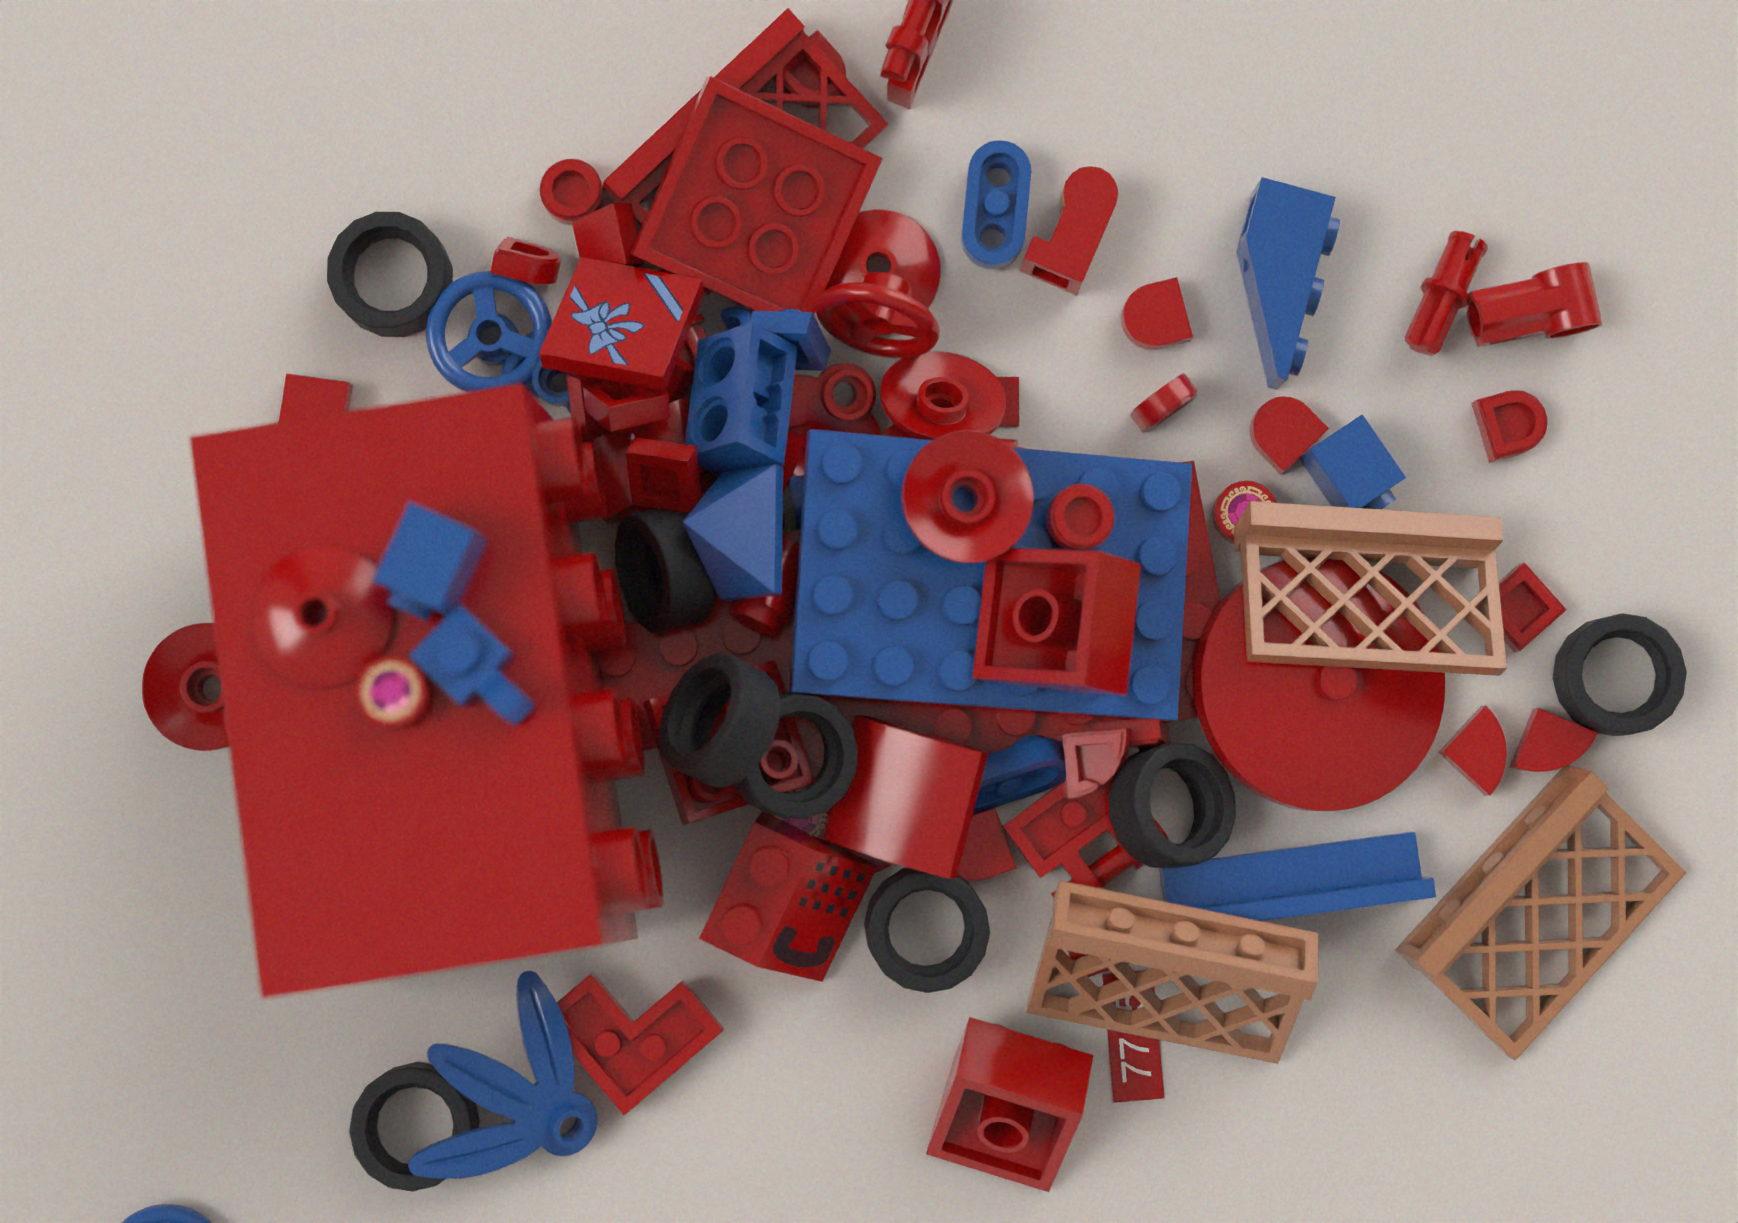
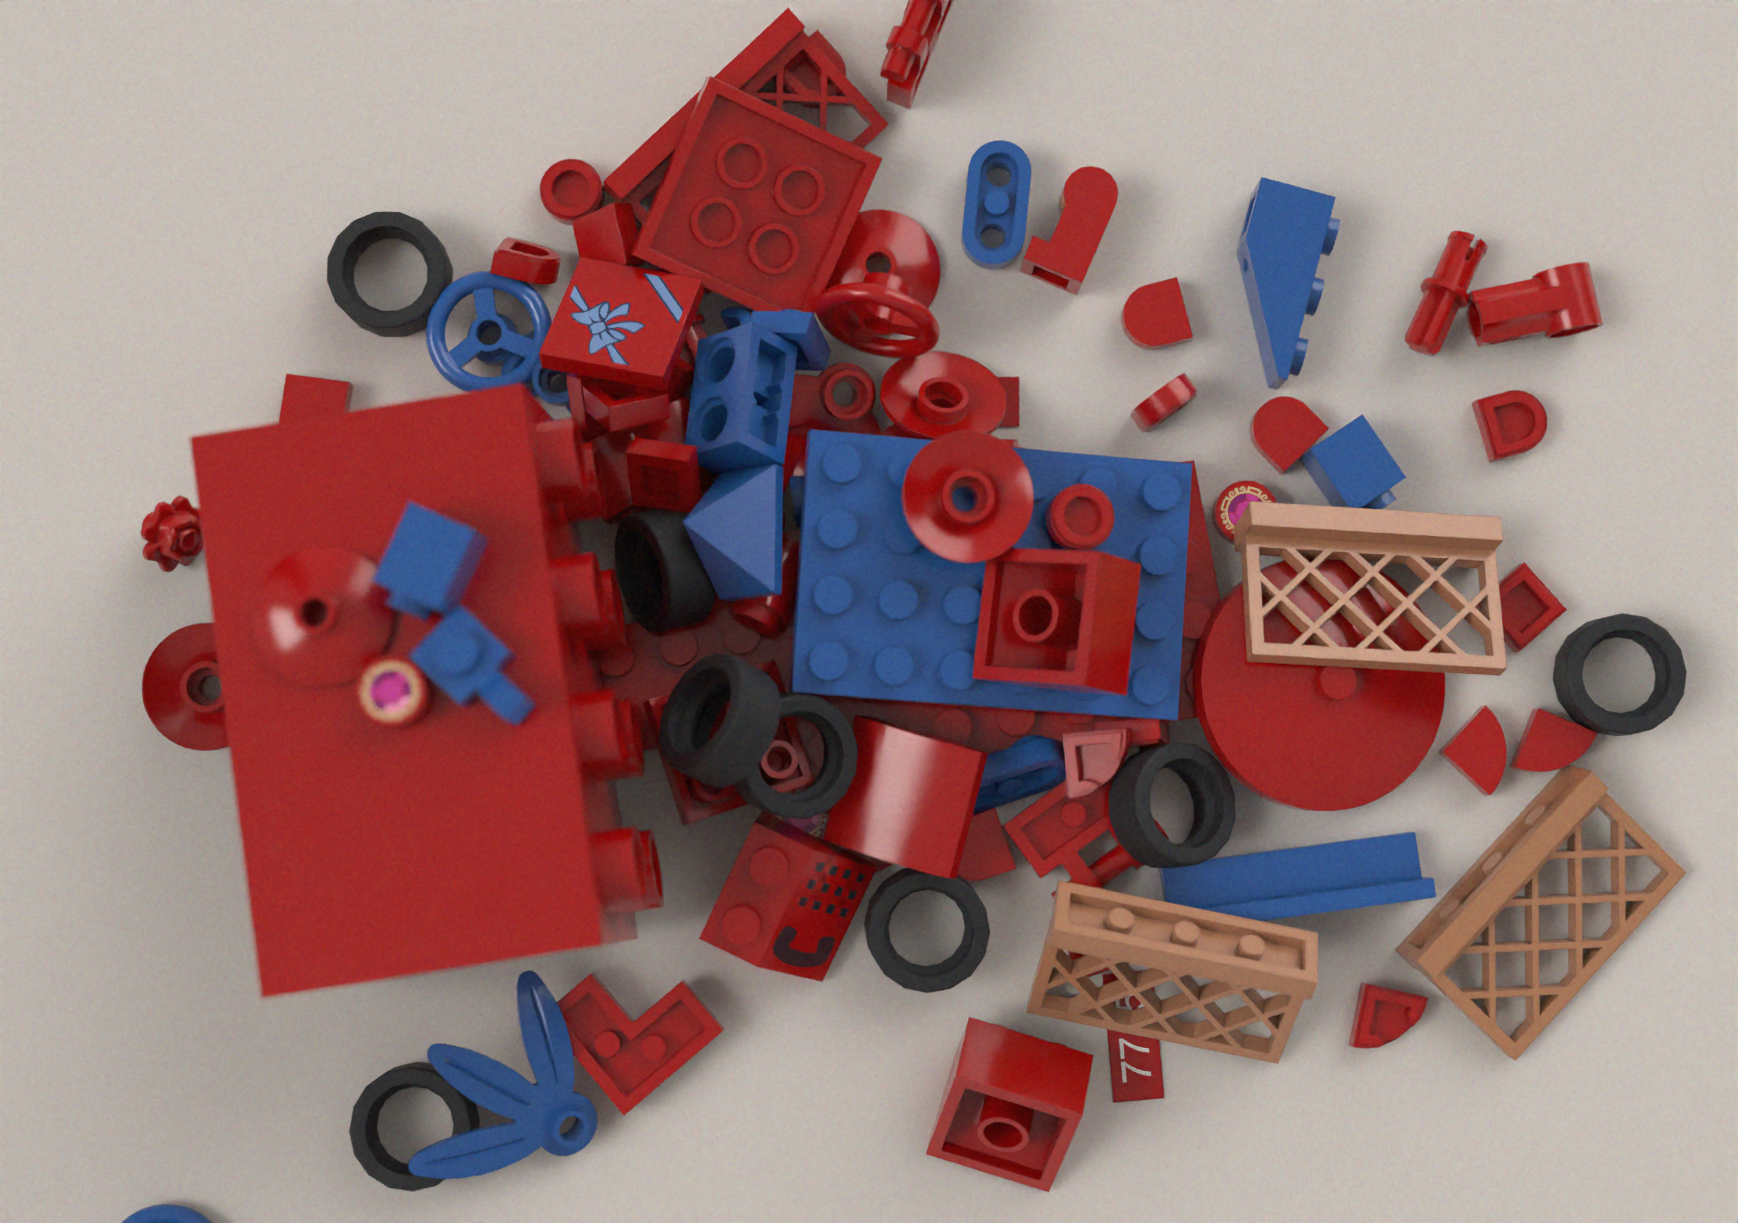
none -> red plant [140,495,204,572]
none -> red tile [1348,982,1428,1048]

